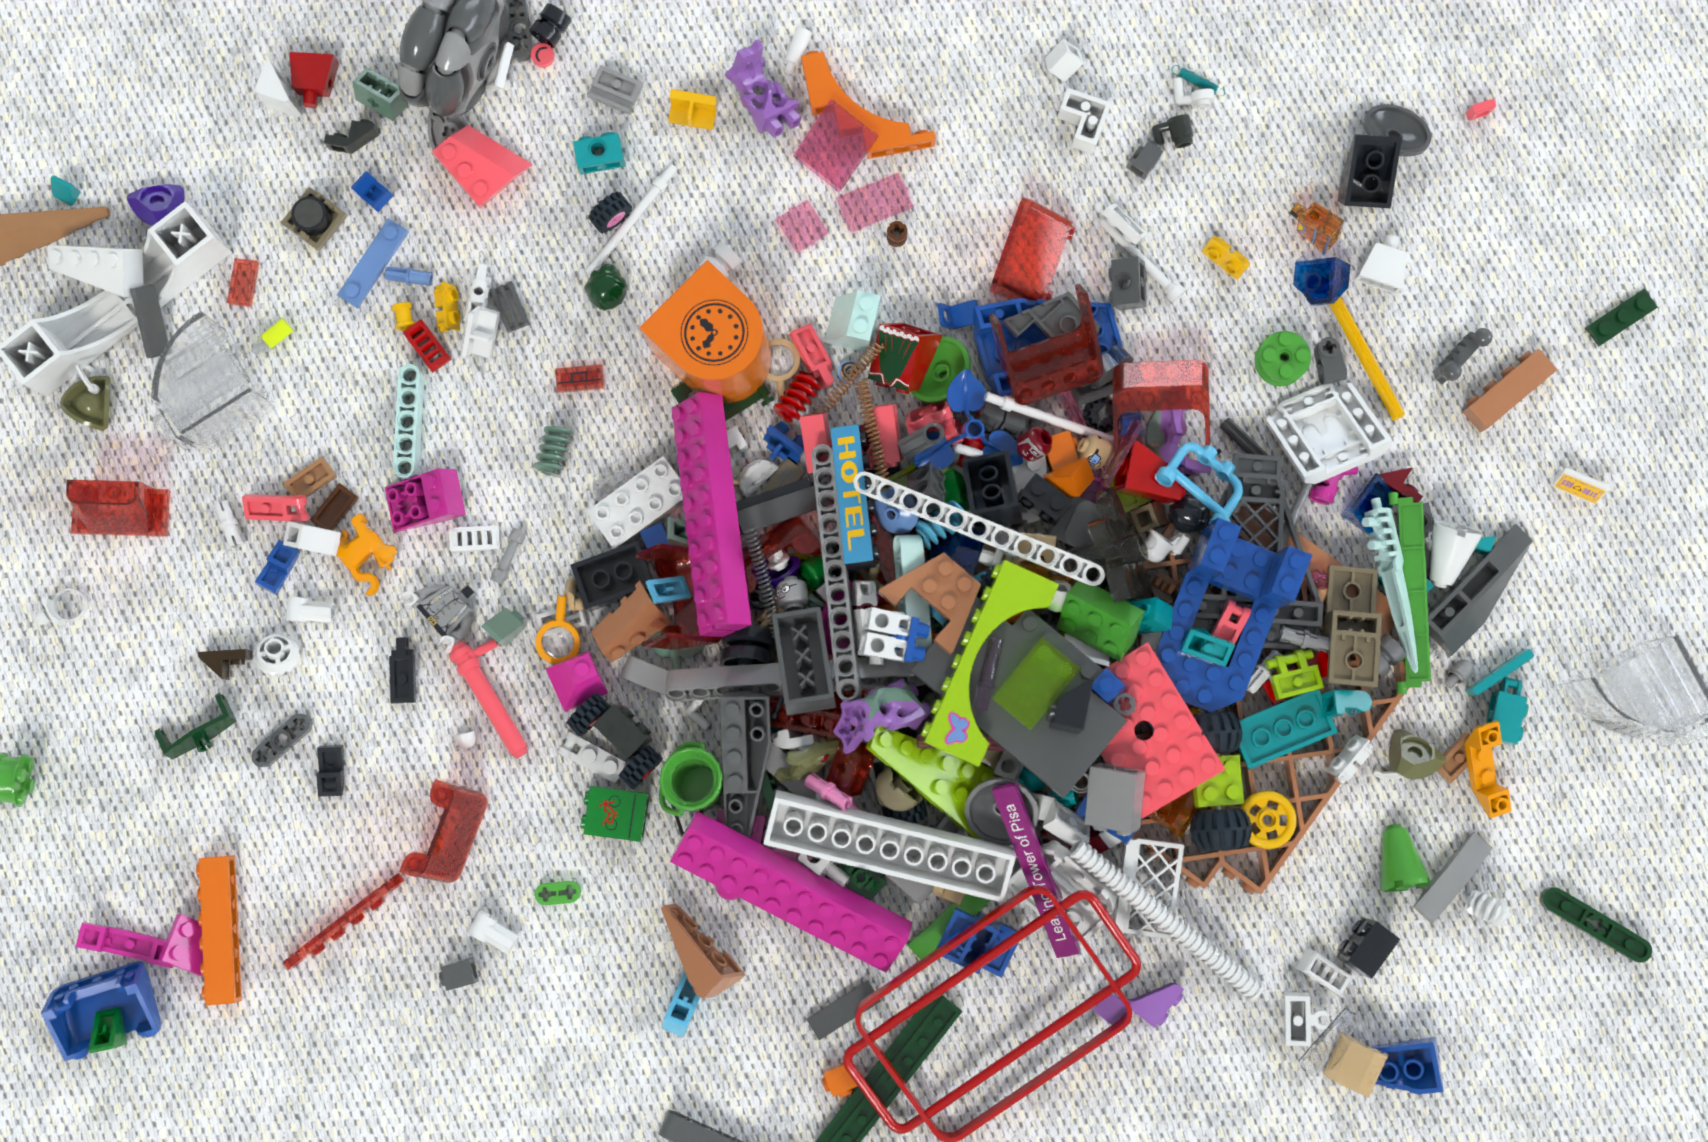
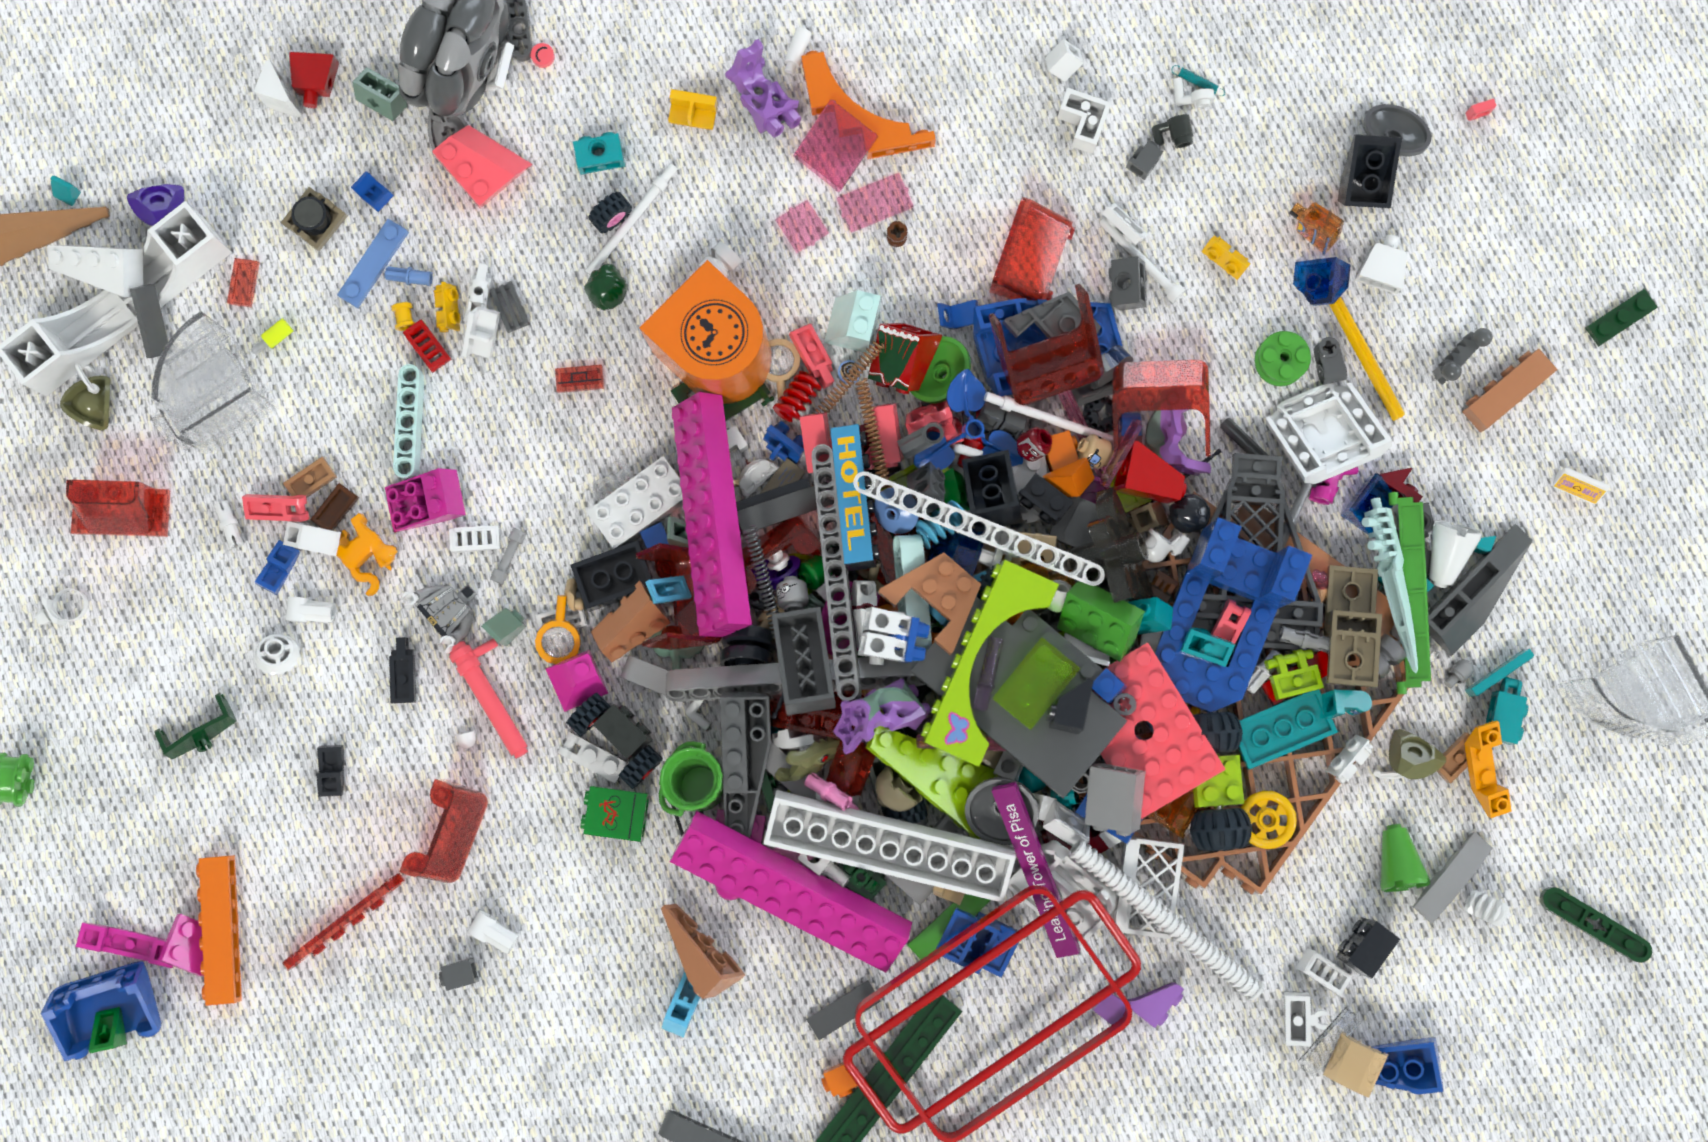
dark brown slope [198,649,253,680] -> none
dark grey beam [251,714,312,767] -> none
pearl dark grey slope [324,119,380,154] -> none
black wheel [529,3,572,48] -> none
sand green piece [533,426,574,478] -> none
bright green beam [535,881,582,905] -> none
light grey plate [587,65,643,115] -> none
medium azure bar [1155,442,1243,524] -> none

